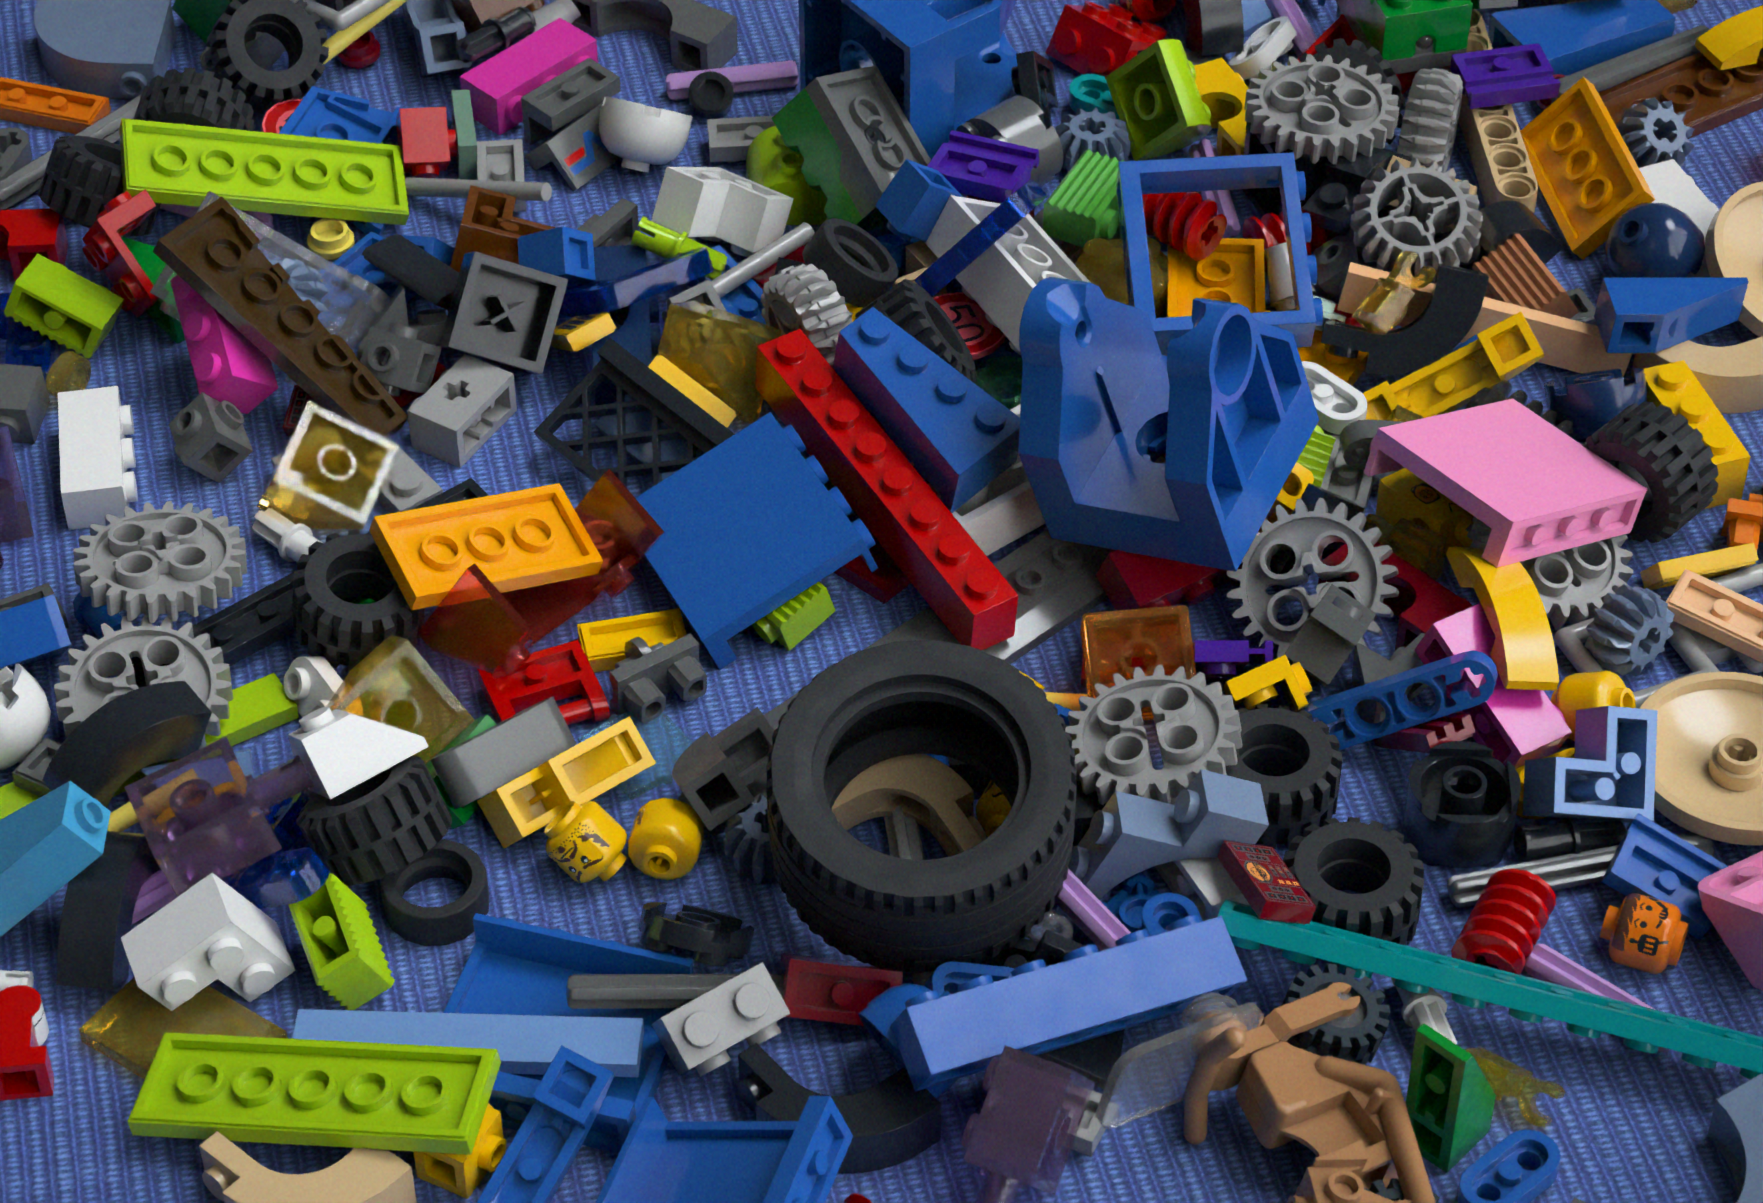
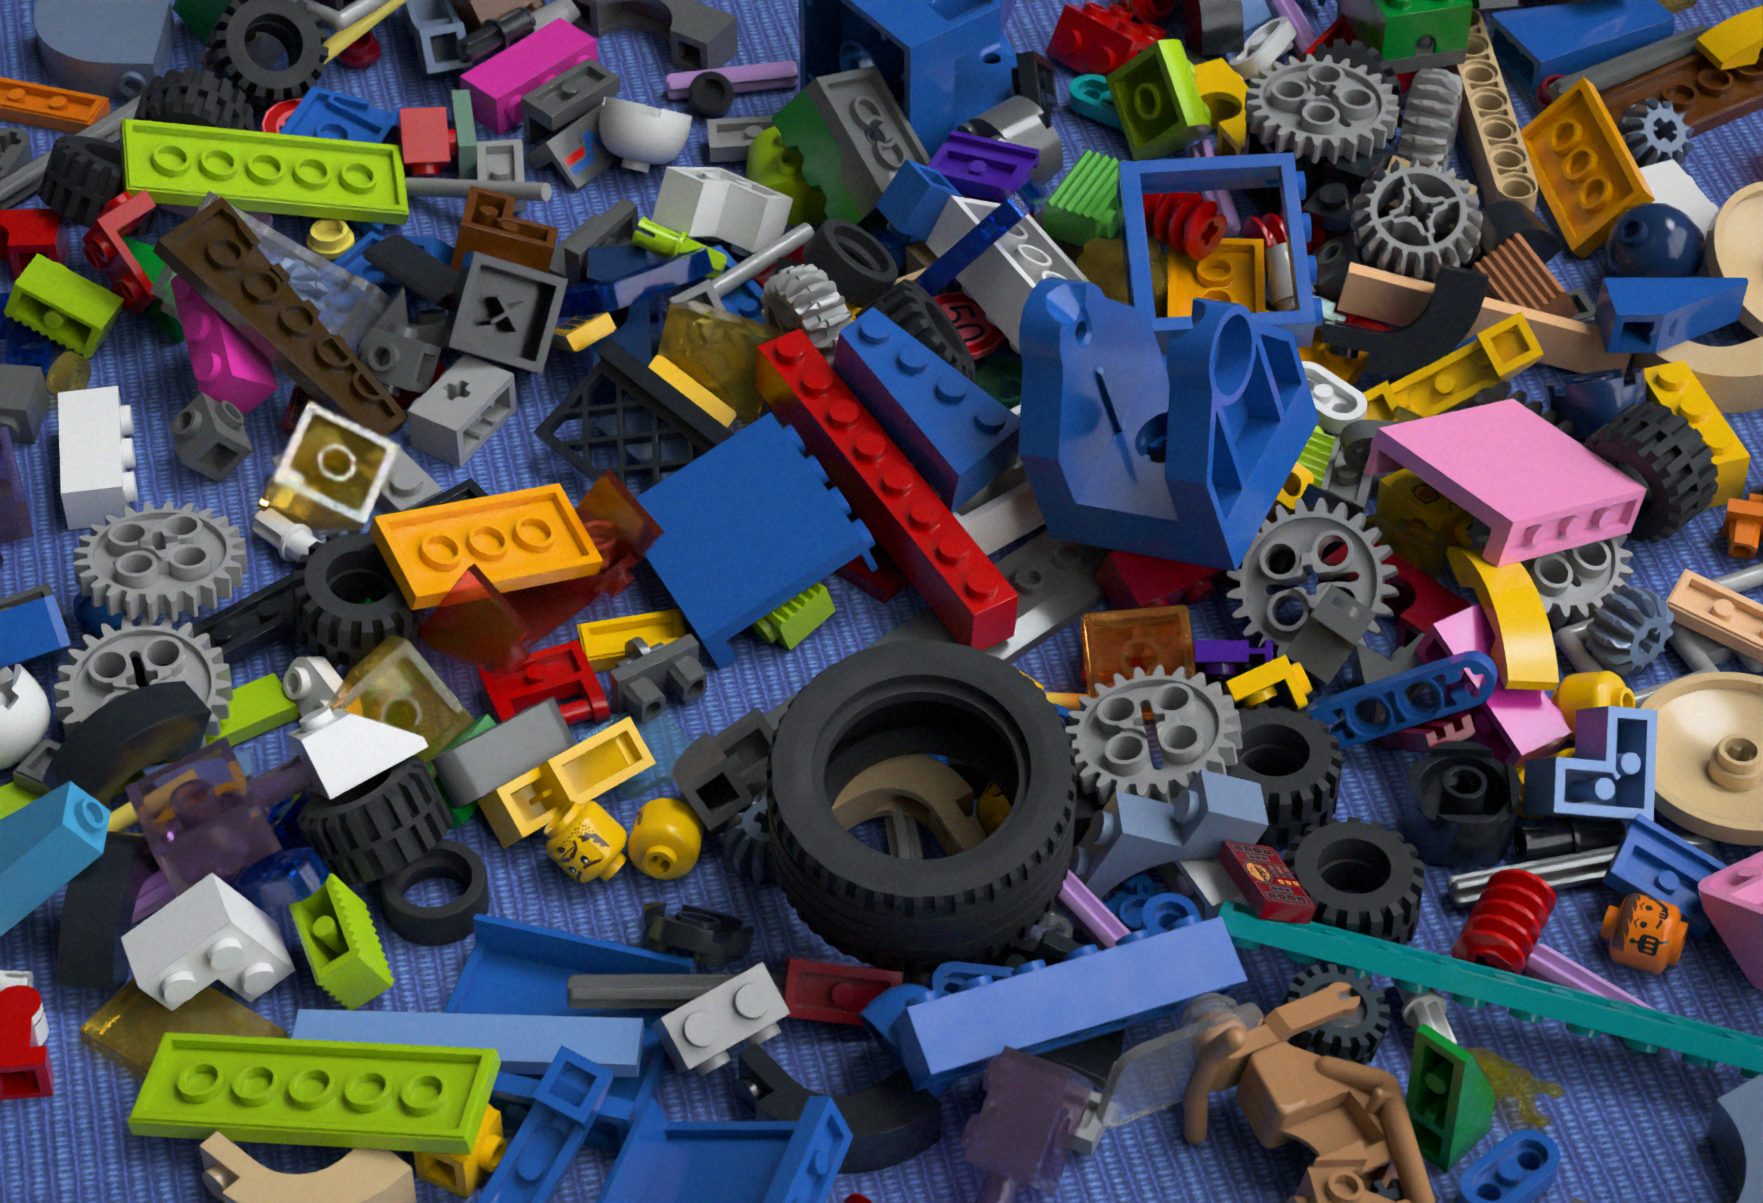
blue panel [517,226,596,287] -> none
sand blue gear [1055,107,1131,173] -> none
clear yellow plate [1352,250,1436,333] -> none
dark purple plate [1450,43,1560,109] -> none
yellow tile [1640,543,1759,590] -> none

